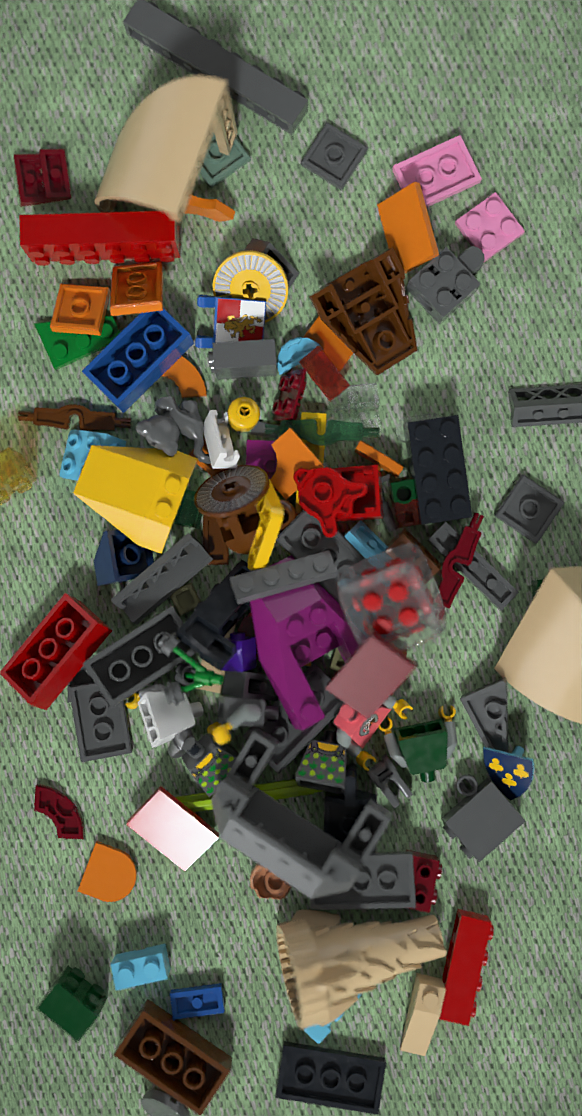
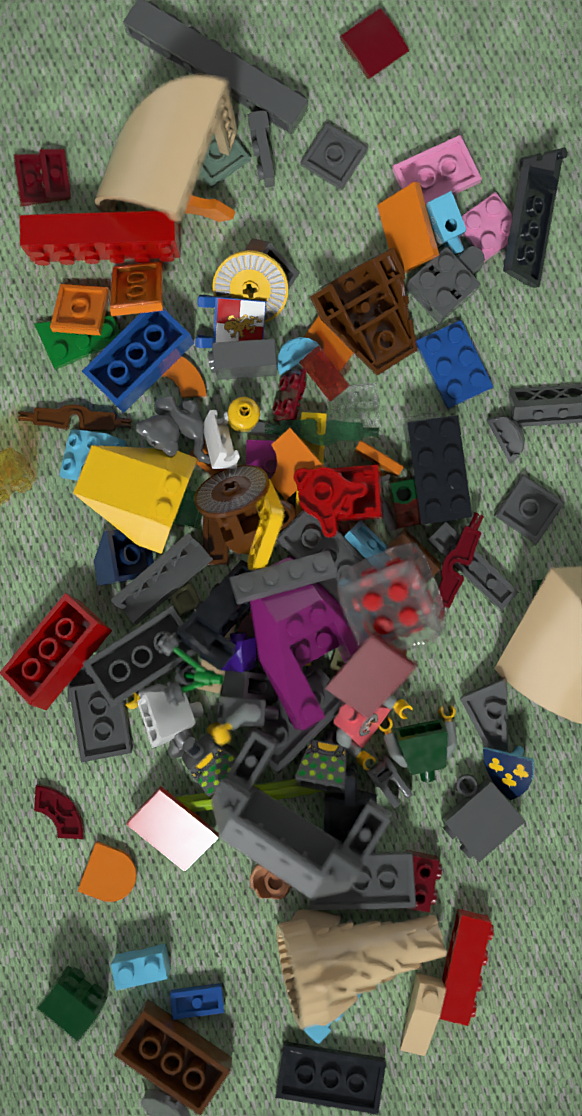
none -> dark grey plate [247,111,275,188]
none -> dark red slope [339,8,410,80]
none -> blue plate [416,320,493,409]
none -> medium azure torso [426,191,466,255]
none -> dark grey tile [487,416,525,463]
none -> black hinge [503,147,568,288]

